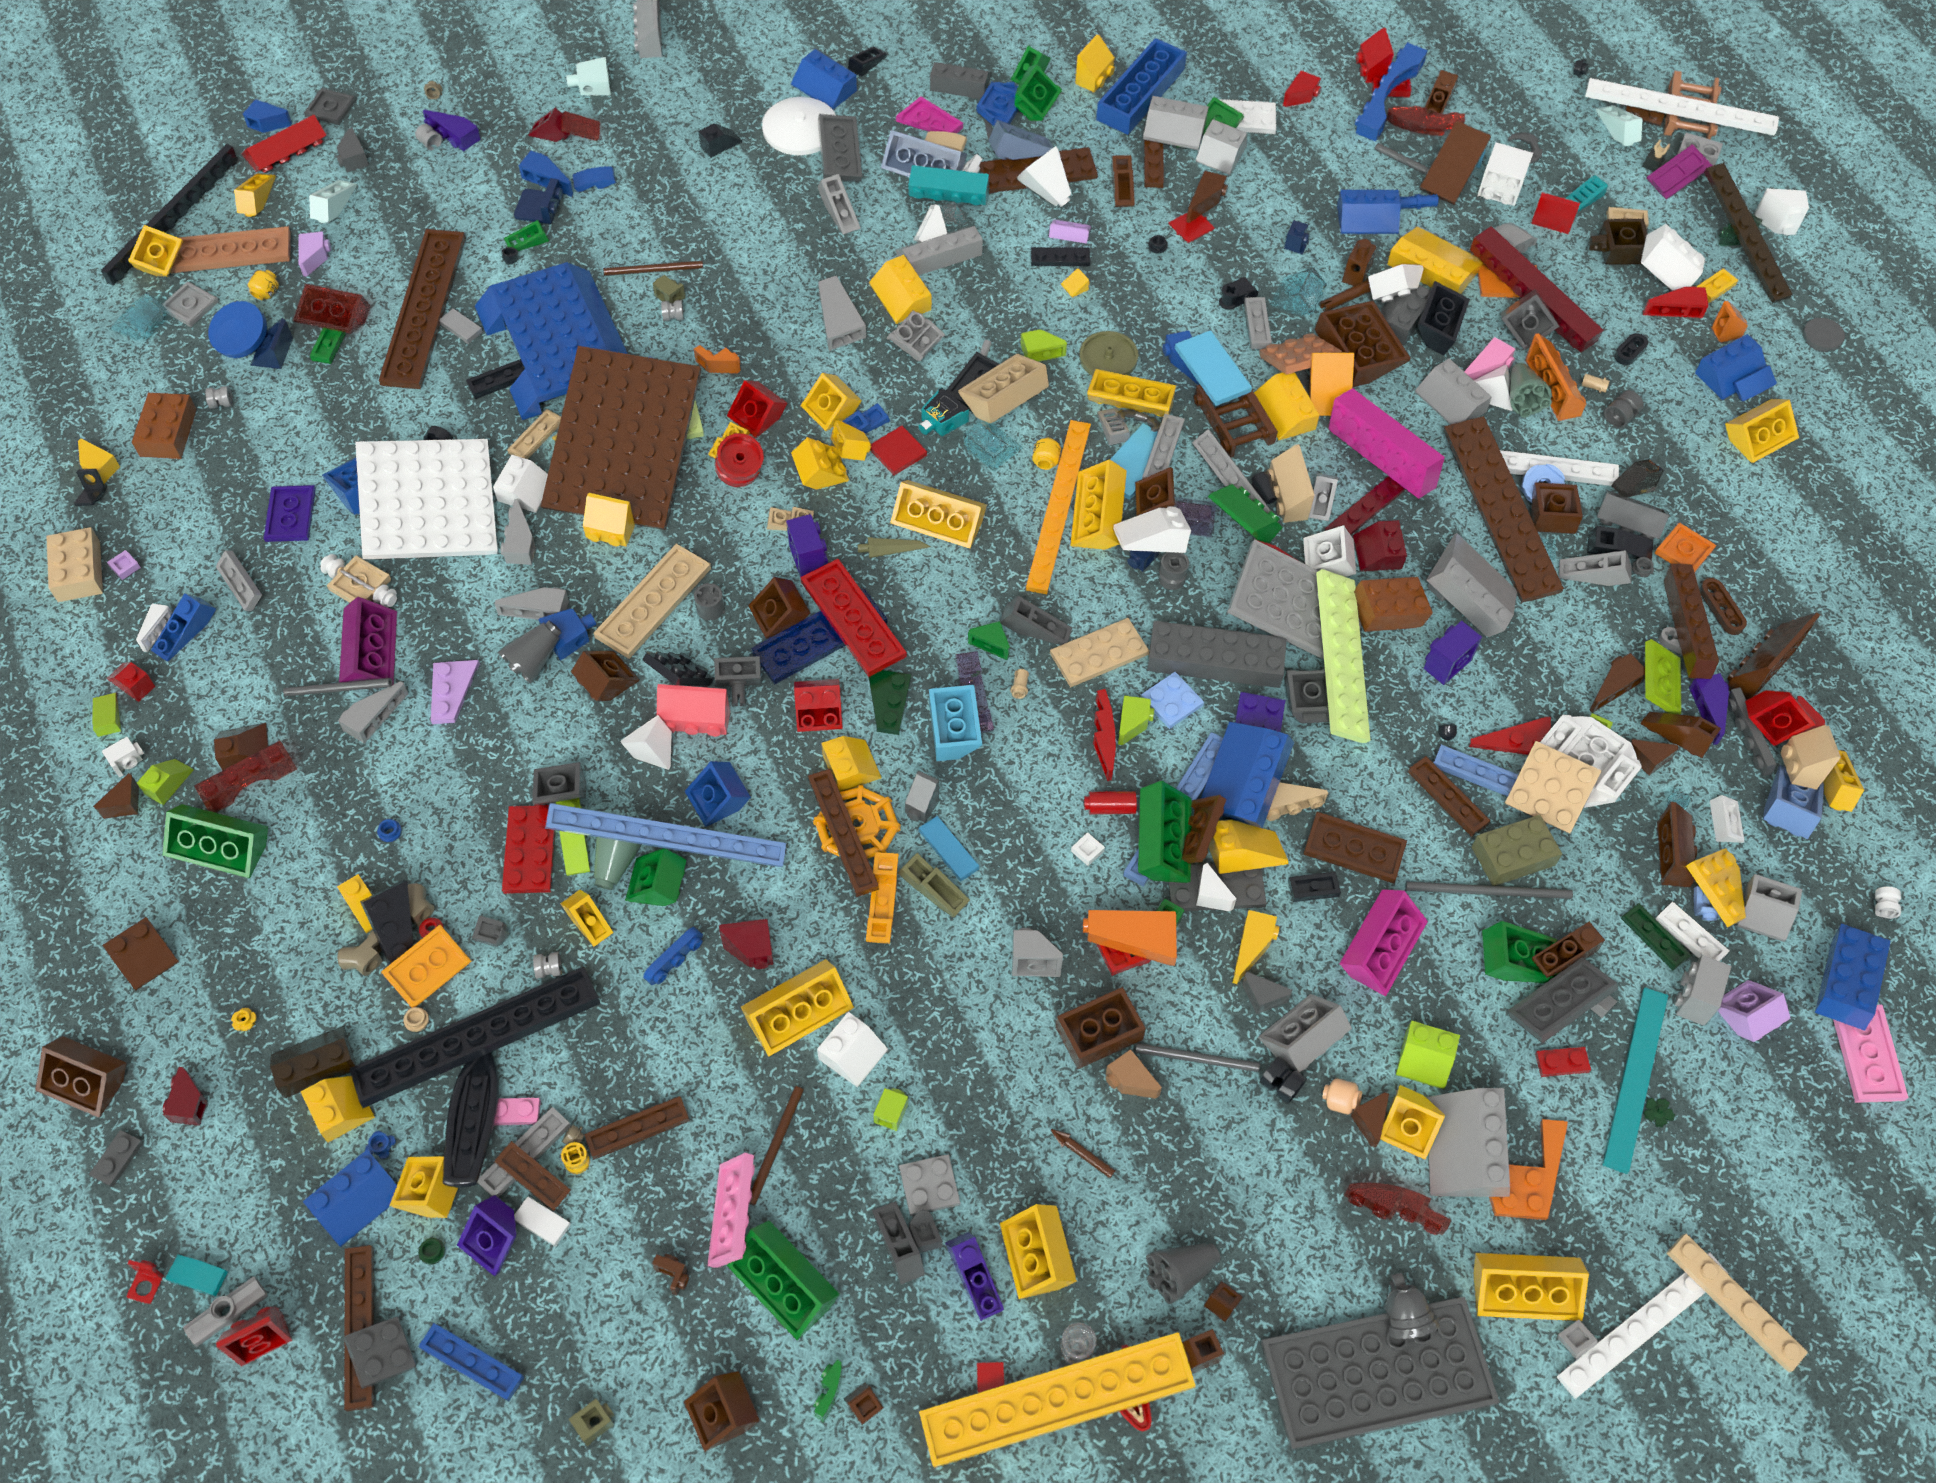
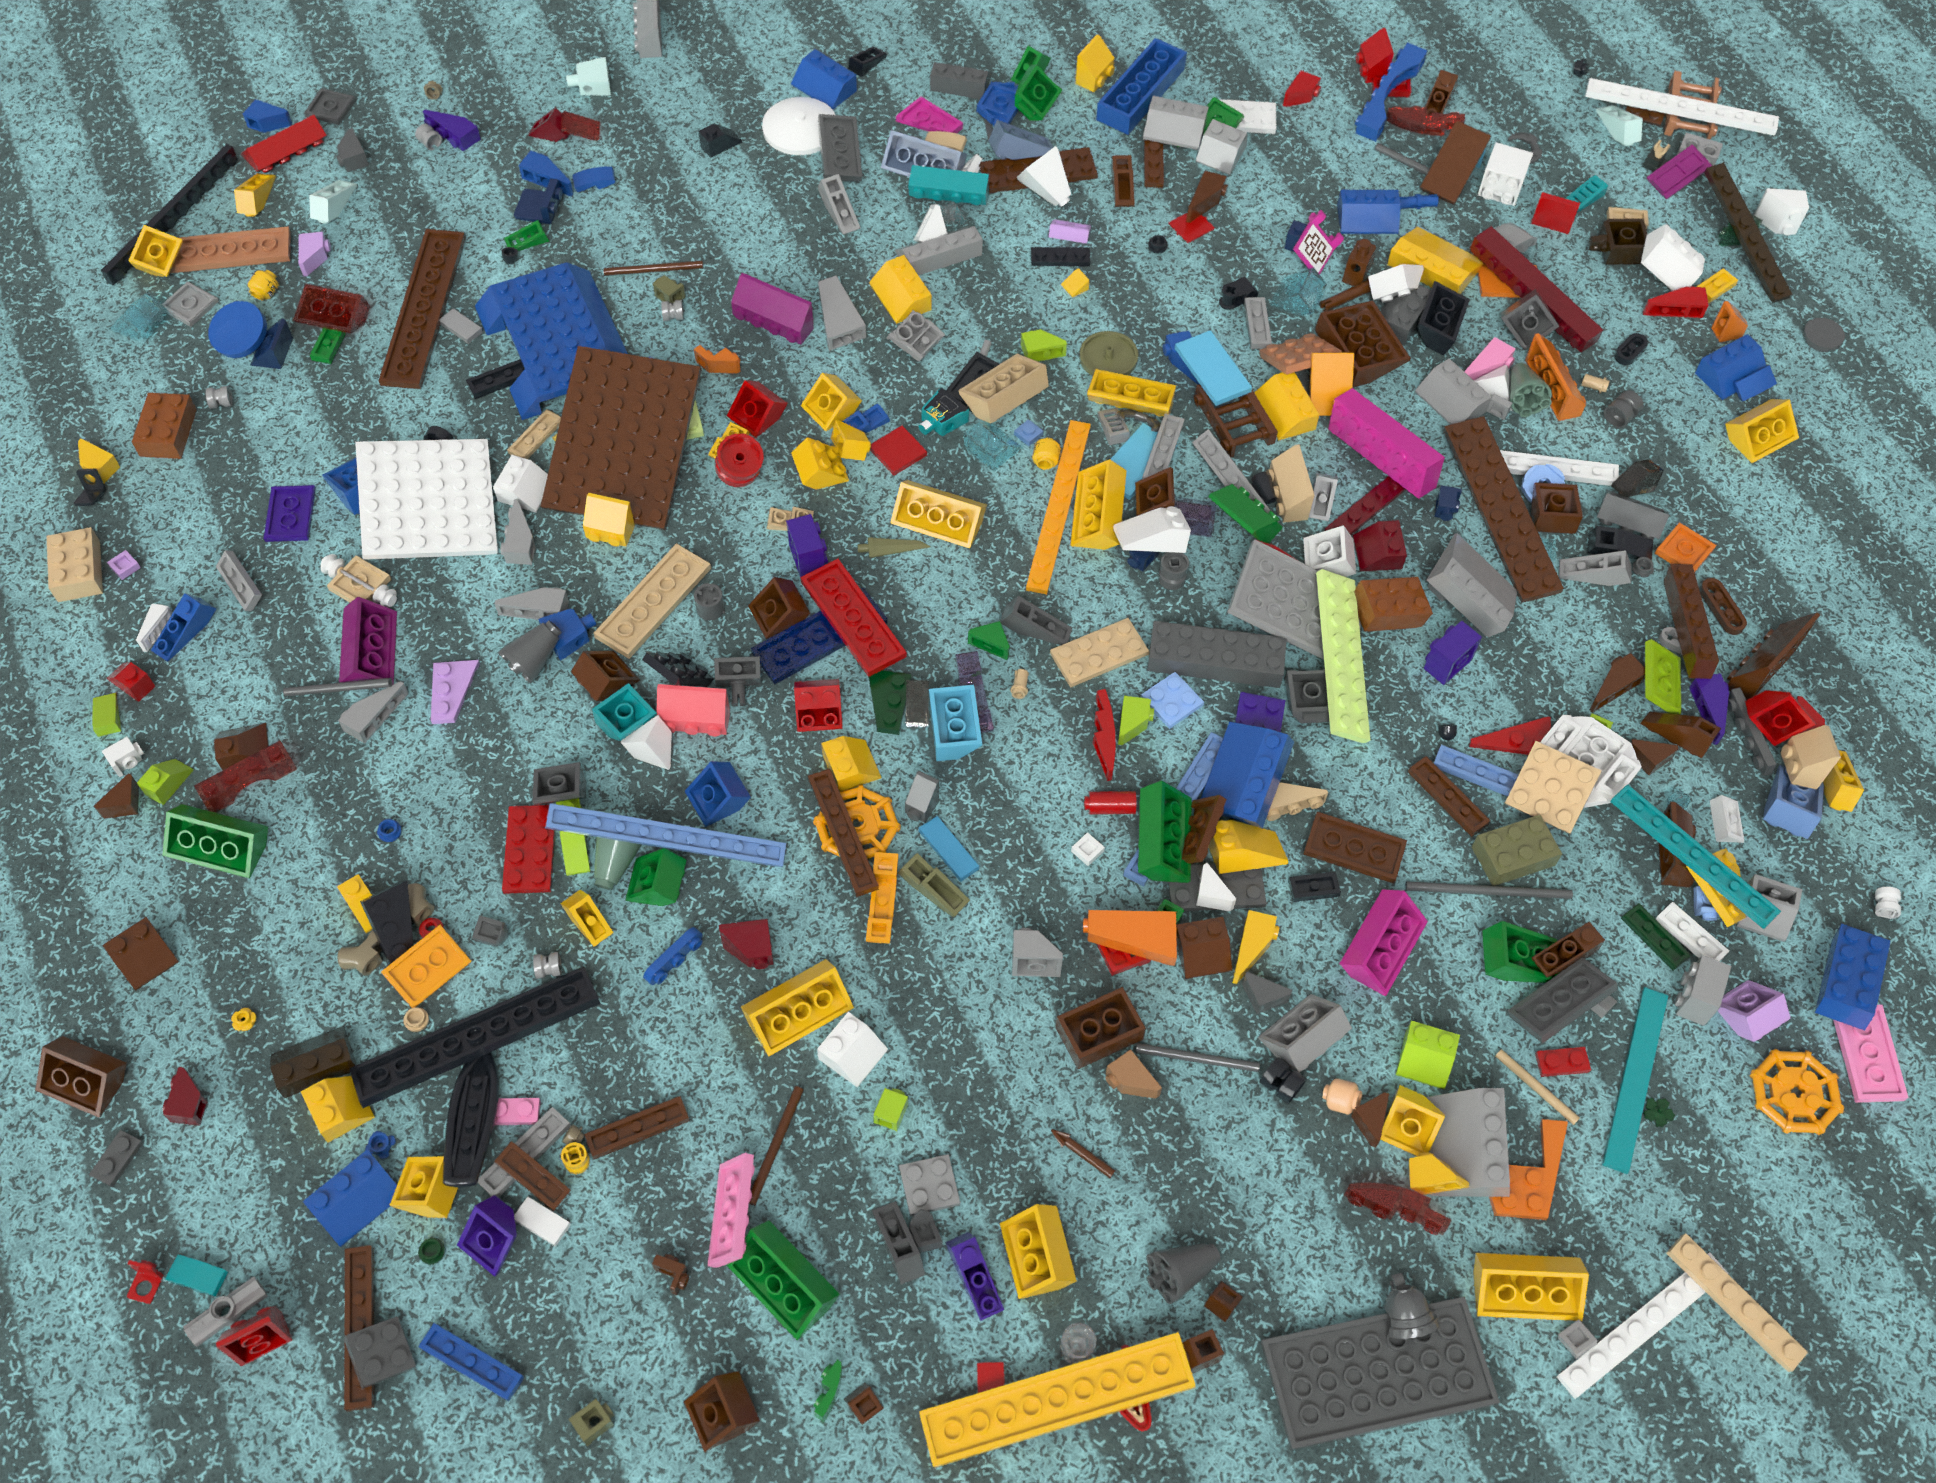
none -> teal slope [592,683,657,741]
none -> magenta slope [731,272,814,345]
none -> clear smoke slope [906,680,929,727]
none -> medium blue plate [1014,419,1043,446]
none -> reddish brown slope [1176,917,1232,979]
none -> flag [1293,210,1344,277]
none -> yellow slope [1409,1152,1469,1195]
none -> dark blue brick [1434,485,1462,521]
none -> light grey plate [1487,394,1512,420]
none -> tan bar [1495,1049,1580,1125]
none -> teal tile [1610,784,1781,929]
none -> light orange plate [1750,1049,1845,1135]

